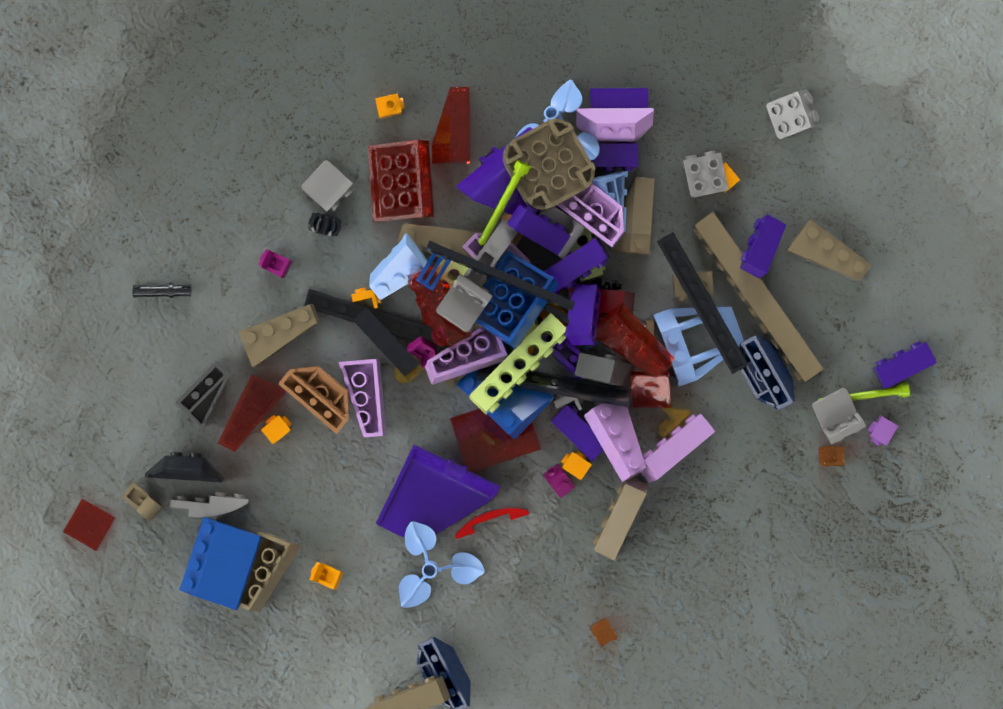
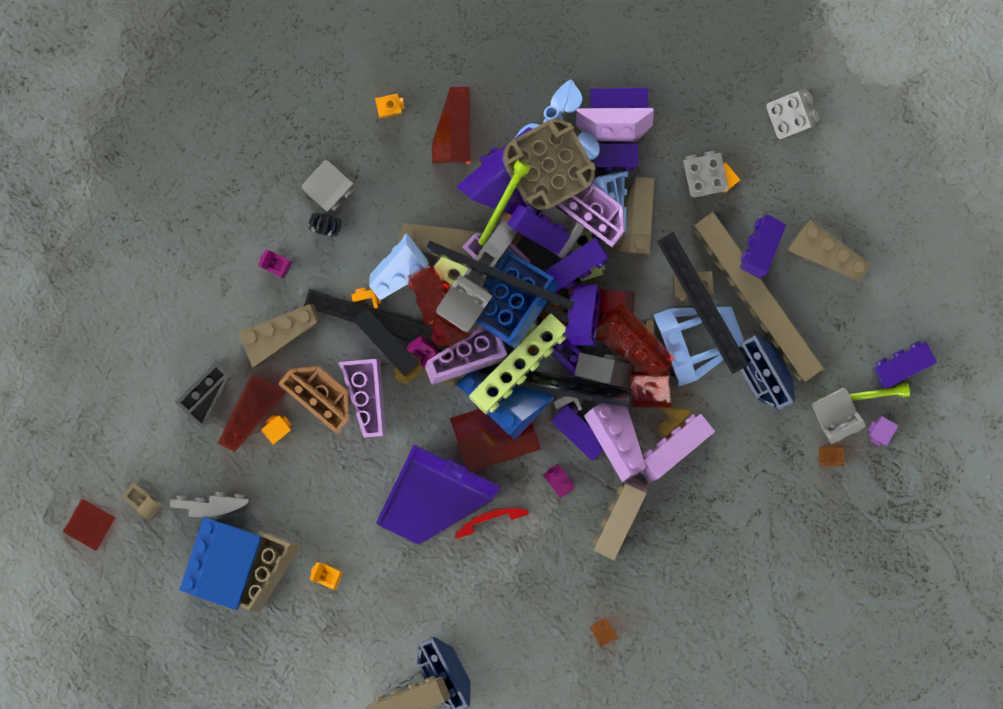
black pin [132,283,192,298] -> none
black wedge [145,452,224,483] -> none
clear red slope [368,140,434,222] -> none
light blue plant [399,521,485,608] -> none
blue tile [416,253,451,291] -> none
light orange brick [561,451,592,480] -> none
black gear [592,278,622,290] -> none

